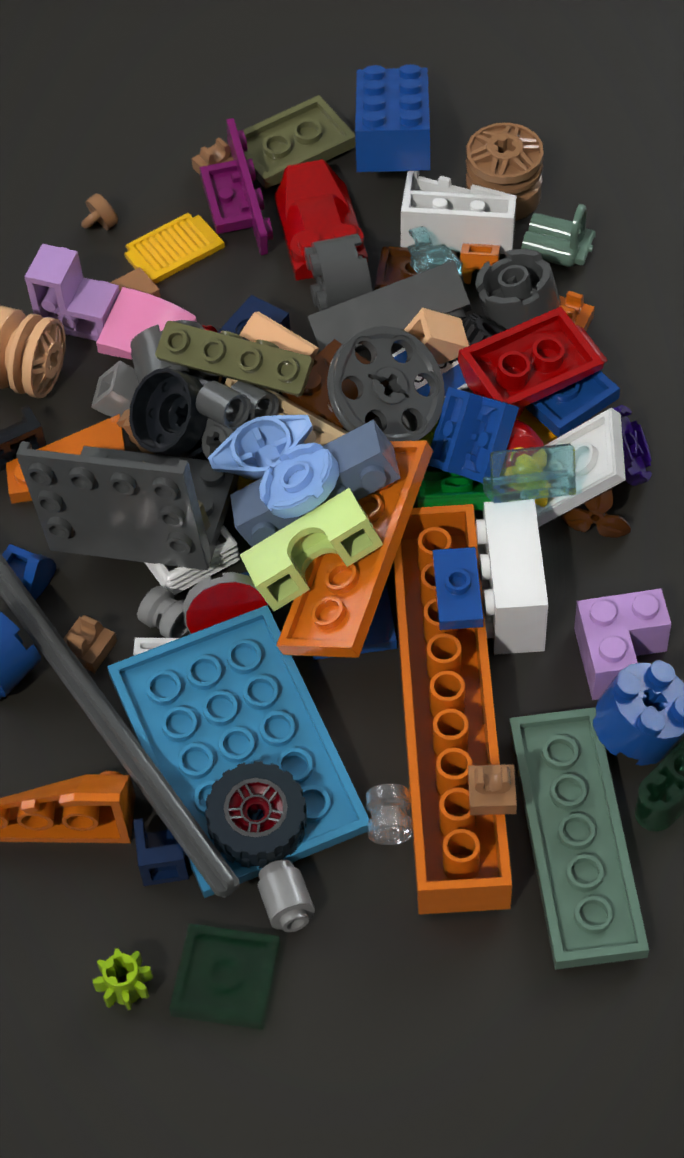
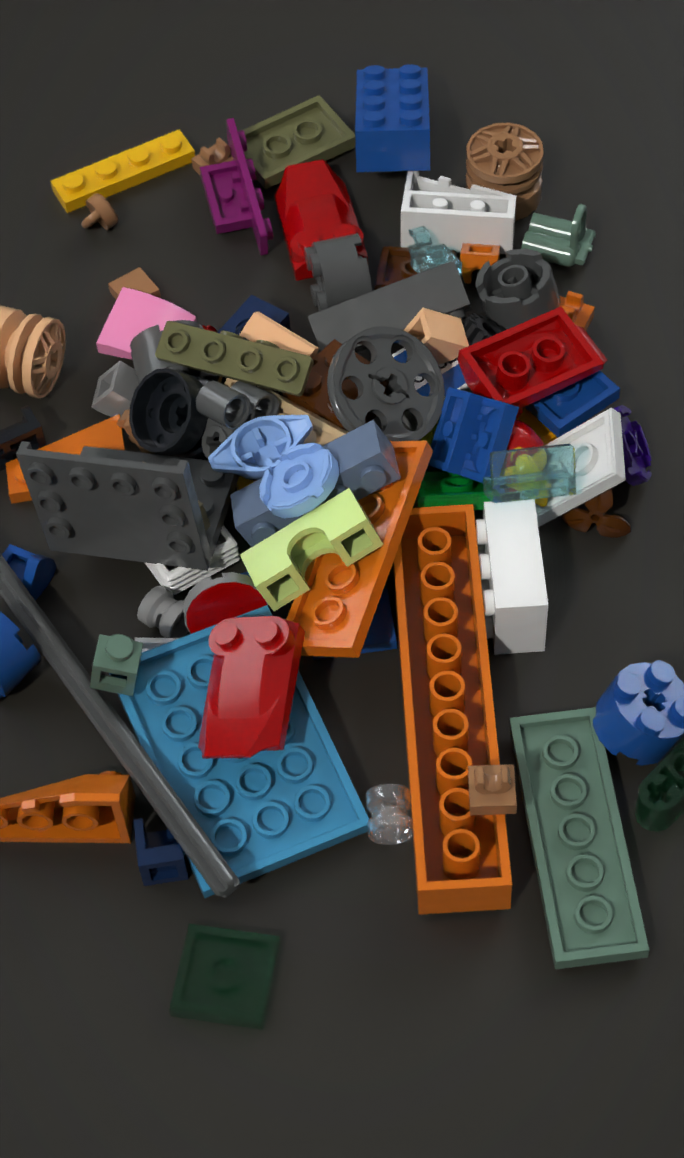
lavender brick [25,244,120,341] -> none
medium nougat tile [64,615,117,673] -> none
lime gear [93,948,153,1010] -> none
yellow window [125,213,225,284] -> none
black wheel [205,761,307,868] -> none
light grey brick [257,860,315,932] -> none
blue plate [433,547,483,630] -> none
lavender brick [574,588,671,700] -> none
none -> yellow plate [51,129,195,213]
none -> sand green brick [90,634,143,696]
none -> red slope [198,616,305,759]

